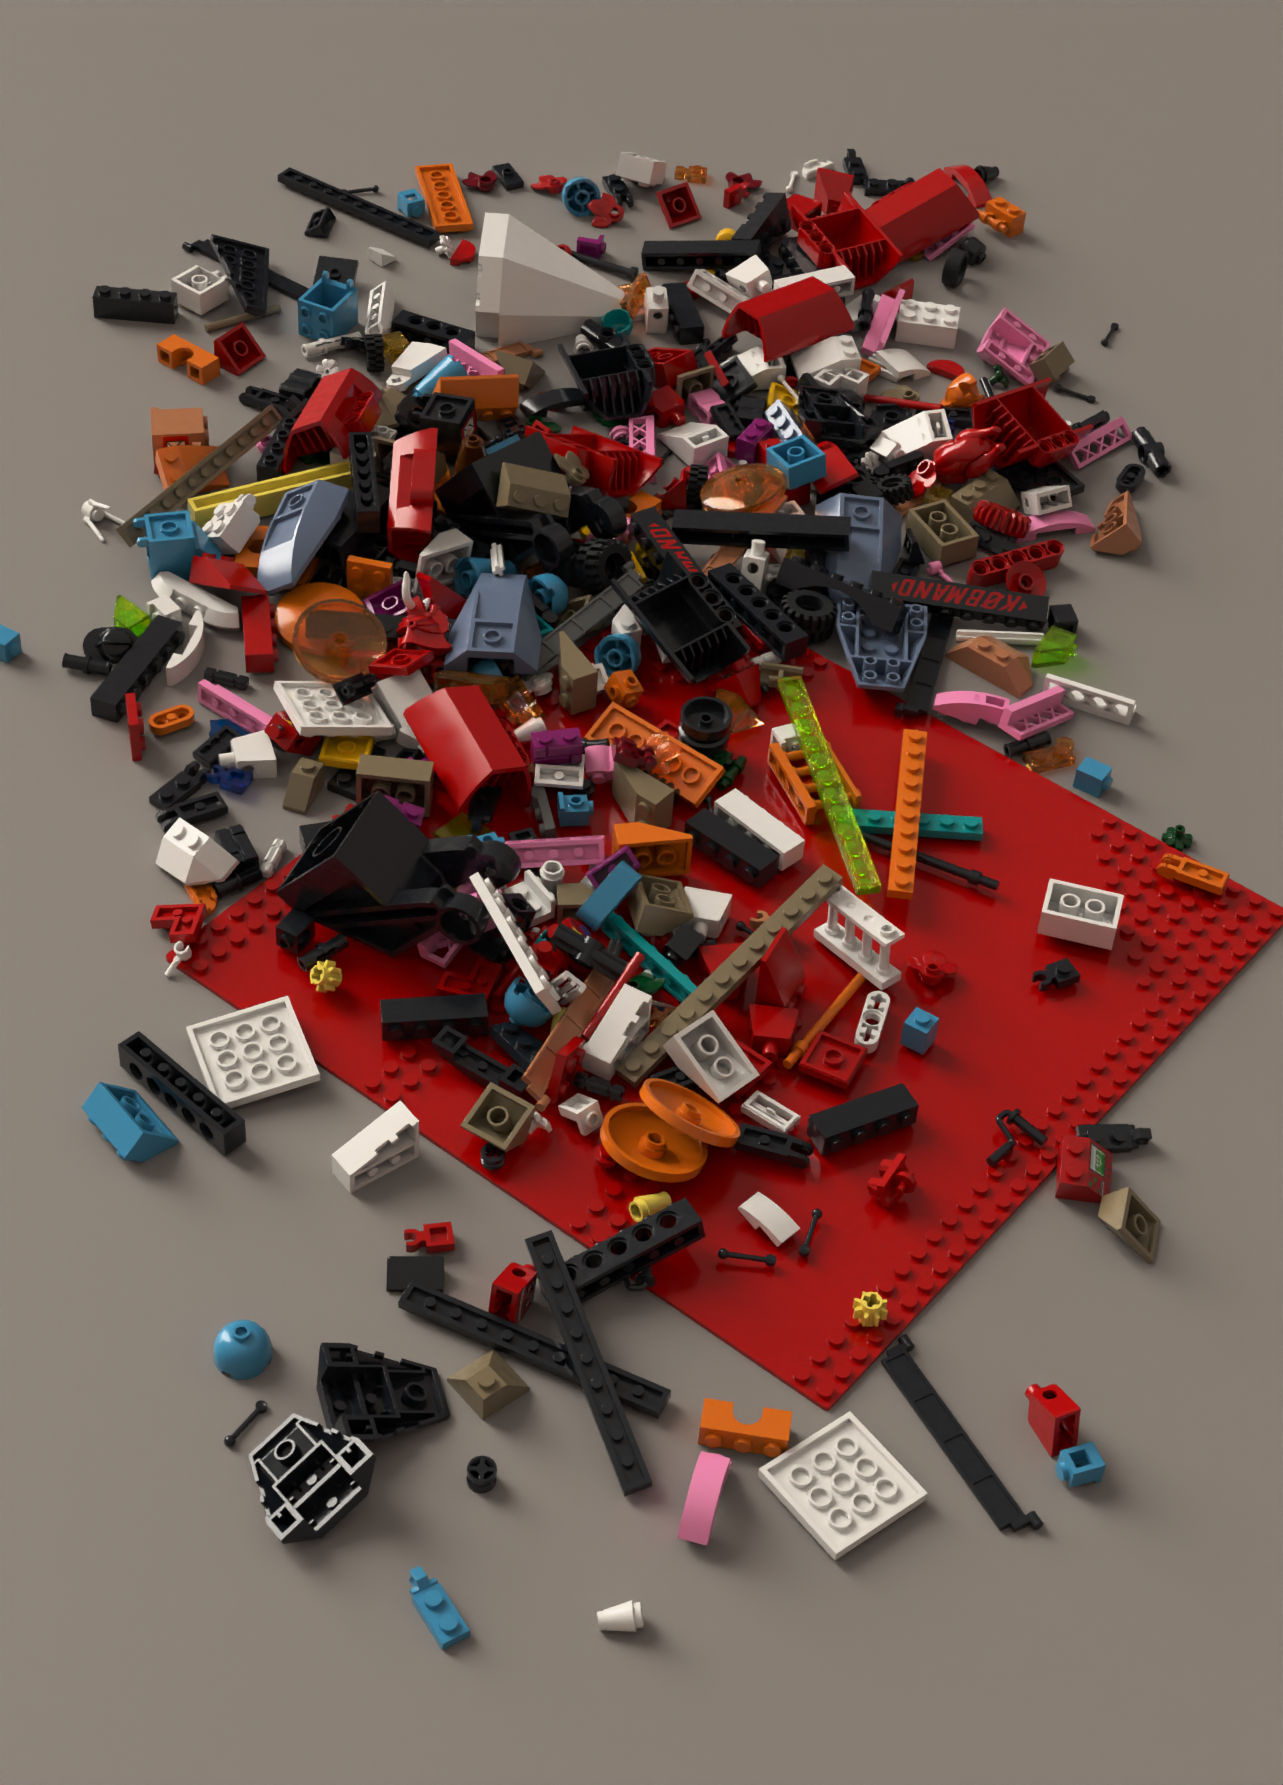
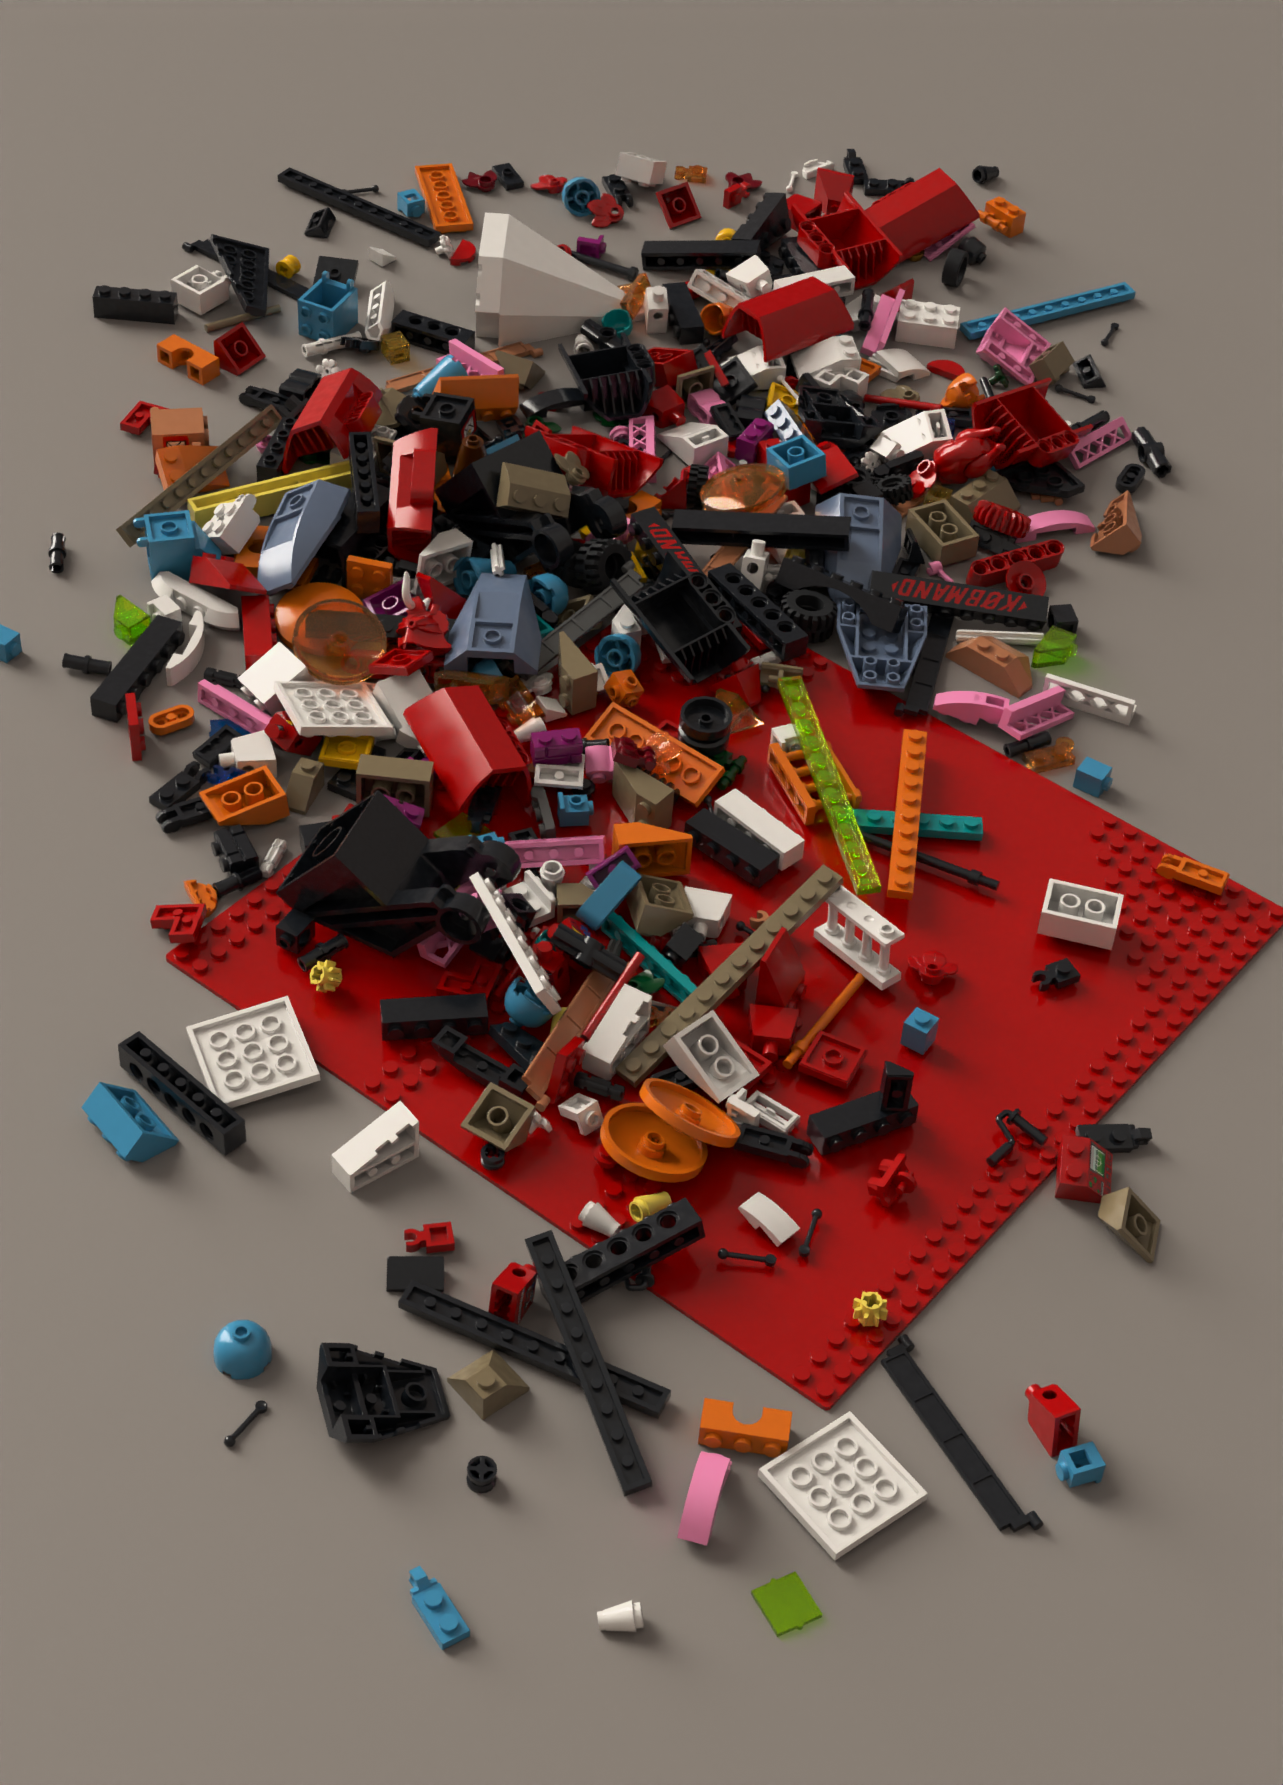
white plant [81,499,126,542] -> none
black piece [83,627,138,664] -> none
white wedge [155,817,240,886] -> none
white hand [165,941,192,977] -> none
black wedge [248,1413,376,1544] -> none
black hinge [332,672,378,706] -> none
black tyre [364,334,385,372] -> none
white piece [386,341,447,392] -> none
white tile [549,971,587,1006] -> none
white beam [854,991,890,1053] -> none
red slope [944,164,992,208] -> none
white torso [1021,485,1072,515] -> none
dark green plant [1161,825,1193,852] -> none
none -> black pin [48,532,67,573]
none -> red plate [120,401,169,435]
none -> orange slope [199,765,290,826]
none -> white slope [237,641,316,716]
none -> yellow wheel [276,255,301,279]
none -> white slope [535,696,567,722]
none -> white cone [578,1201,622,1237]
none -> orange helmet [700,302,733,336]
none -> bracket [725,1087,761,1128]
none -> clear neon green piece [751,1571,822,1637]
none -> black slope [879,1061,914,1111]
none -> dark azure plate [959,282,1136,340]
none -> black slope [1073,354,1106,389]

